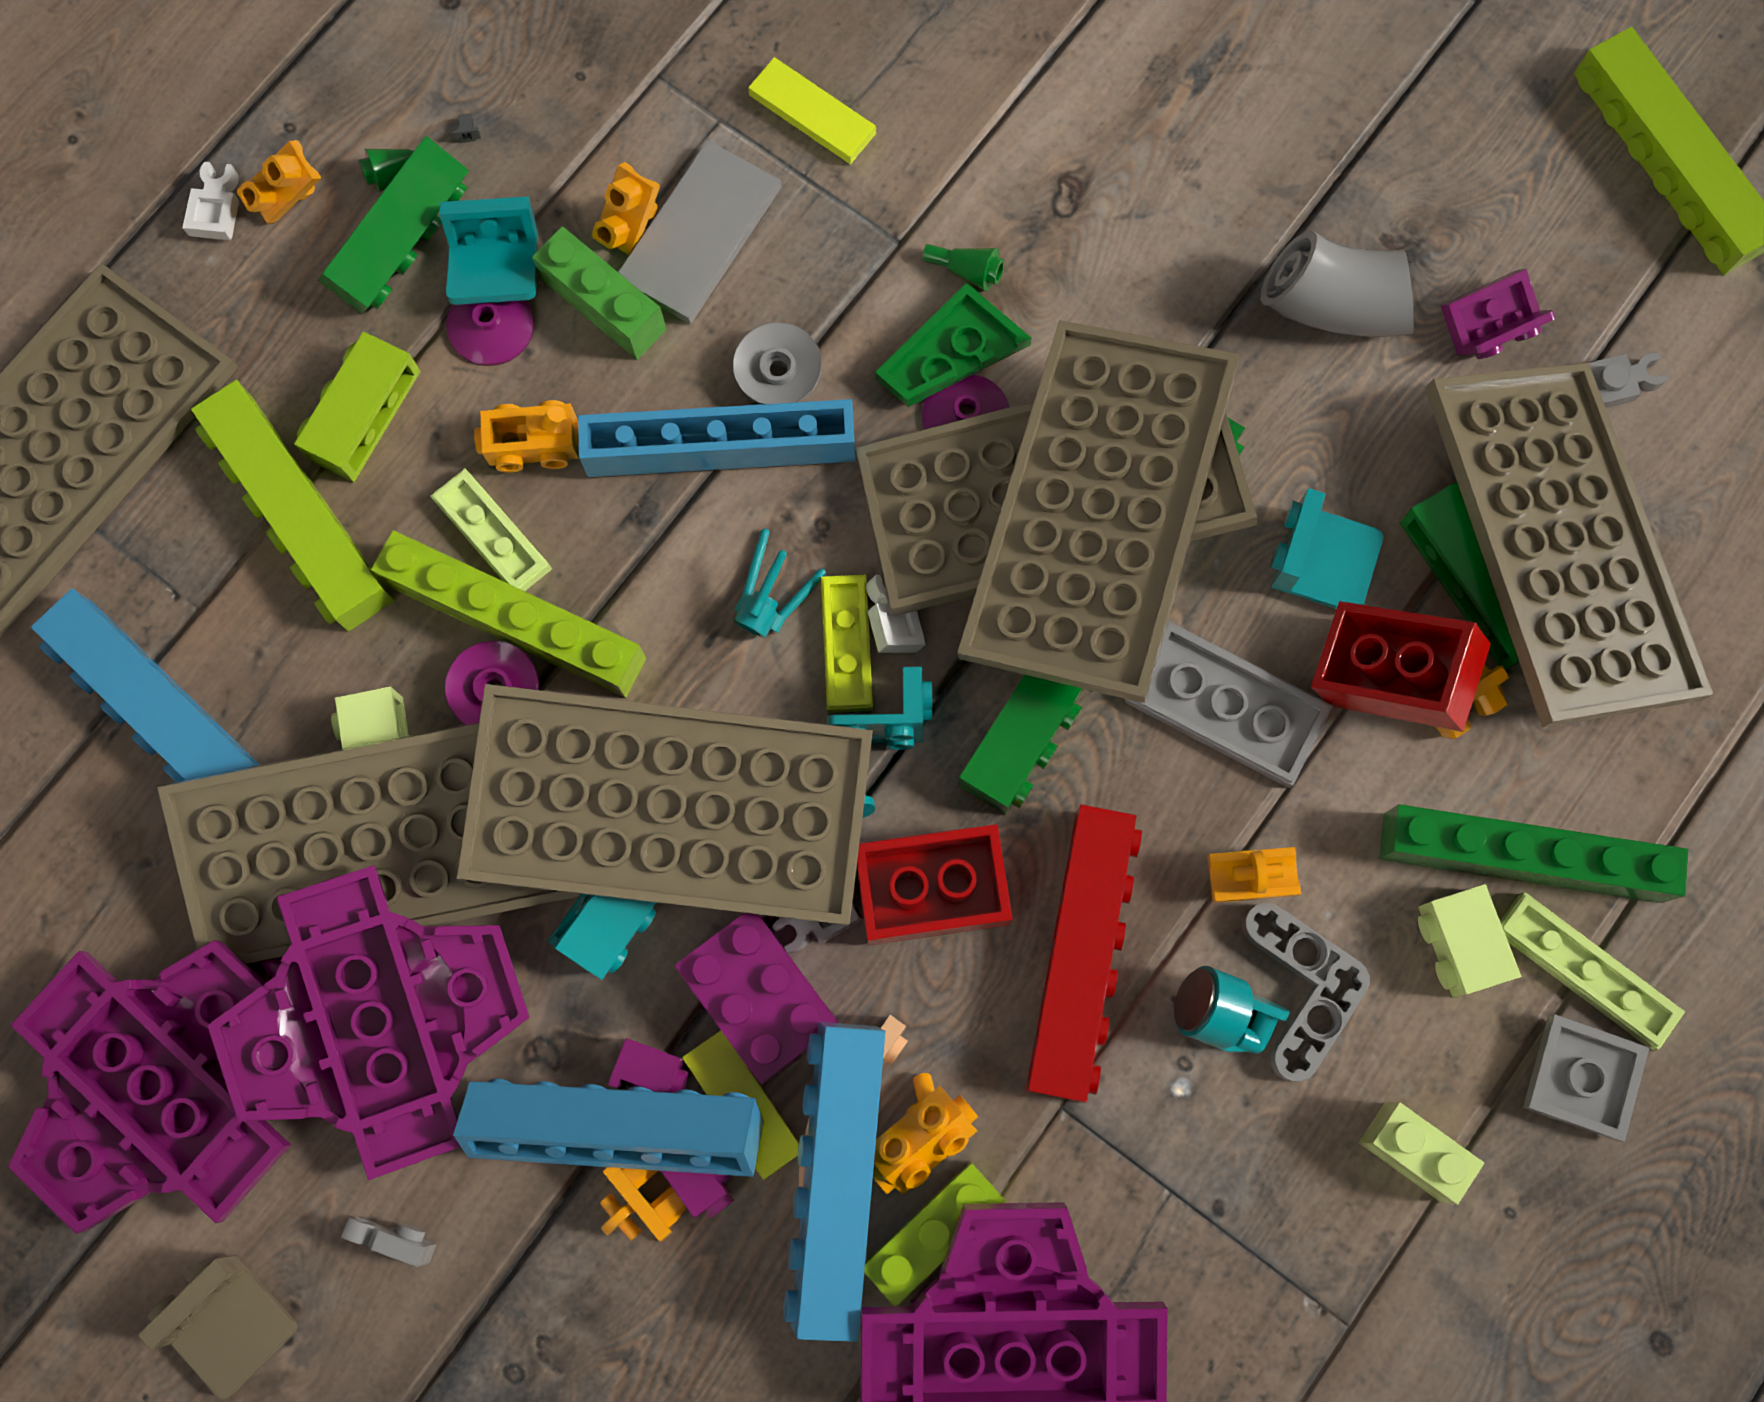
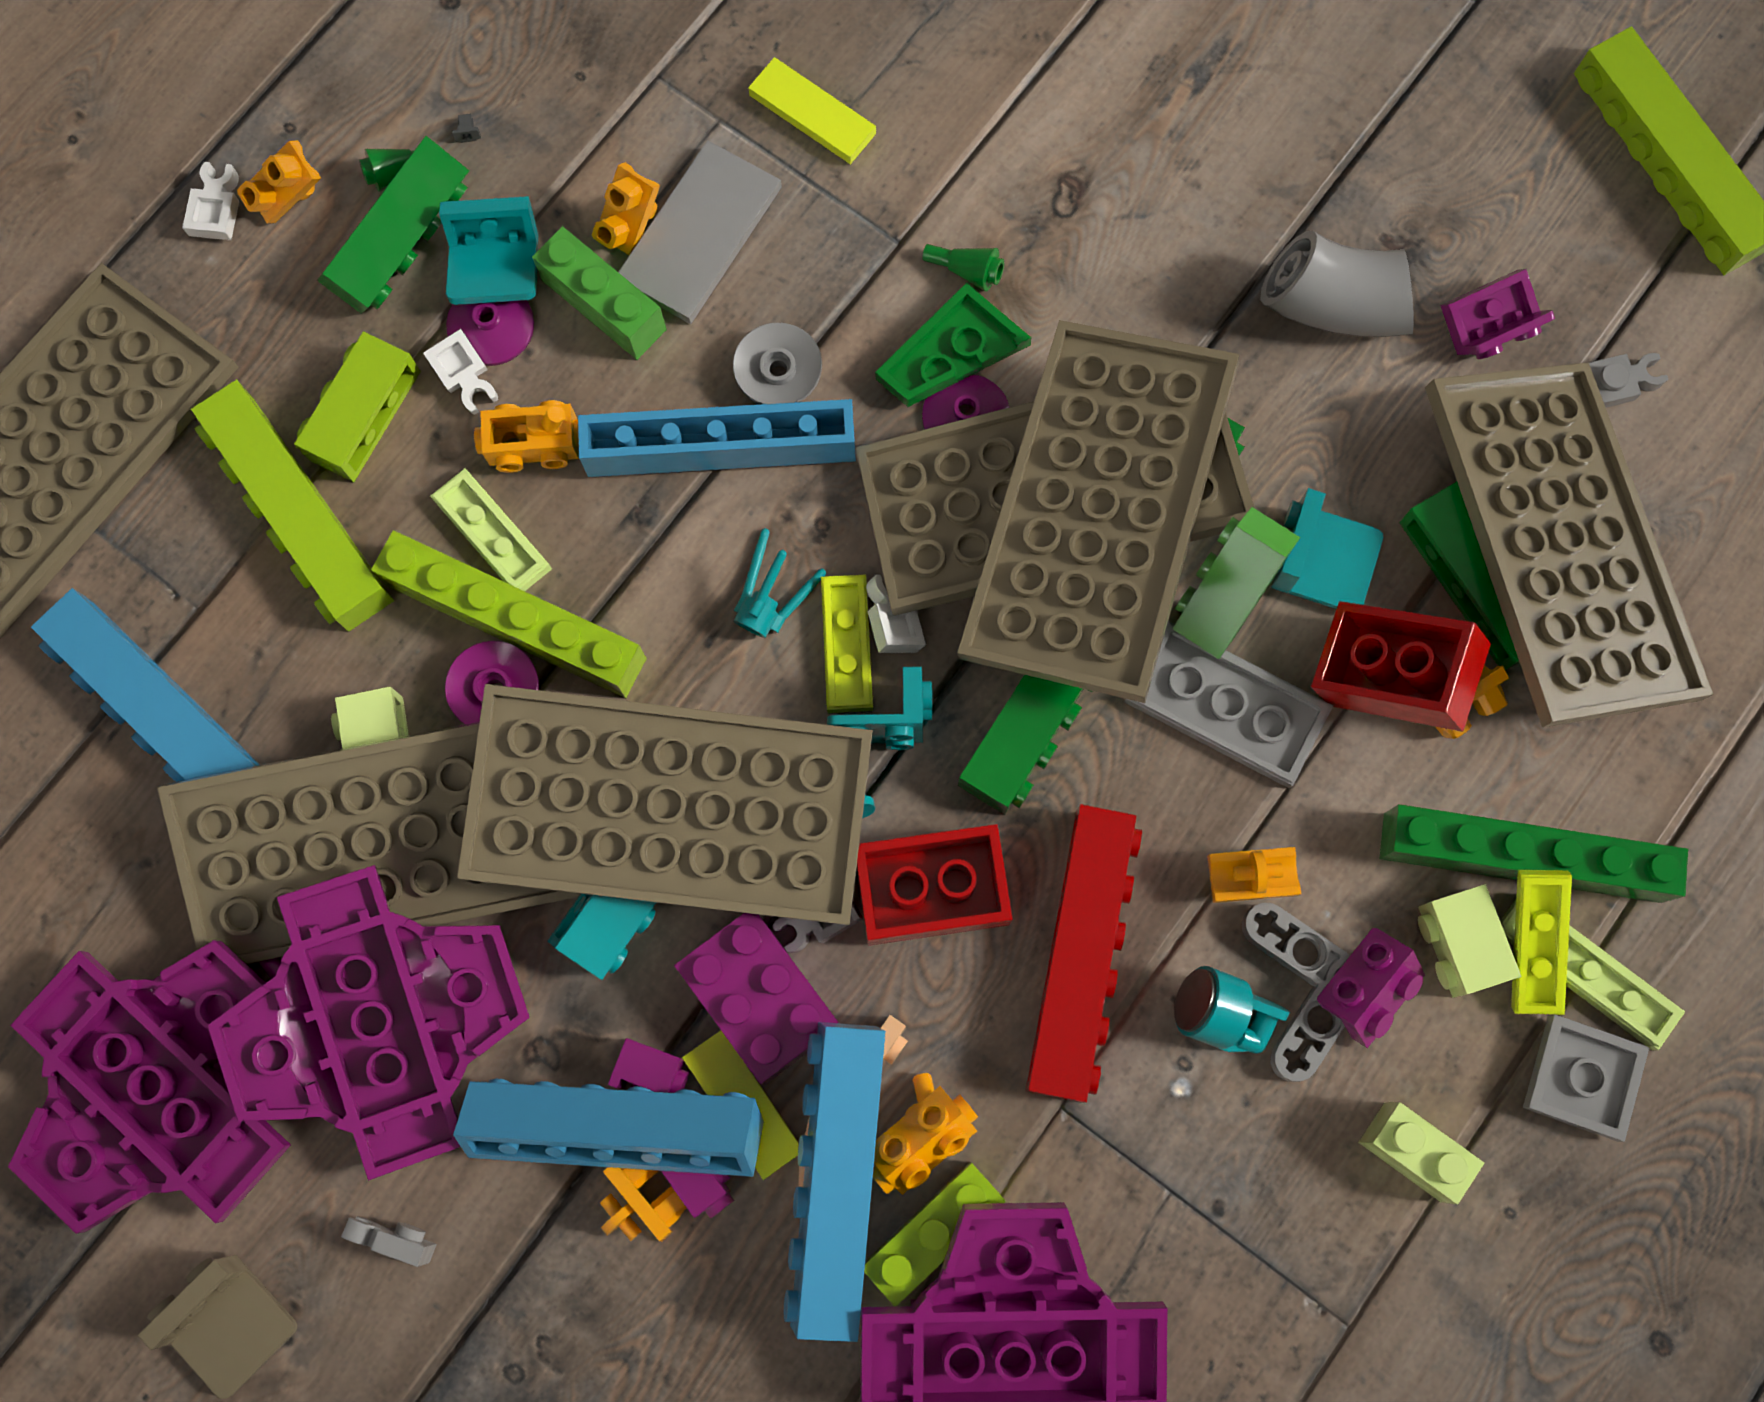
none -> white plate [423,329,498,415]
none -> bright green brick [1172,507,1301,659]
none -> magenta bracket [1317,928,1425,1049]
none -> neon yellow tile [1511,870,1572,1015]

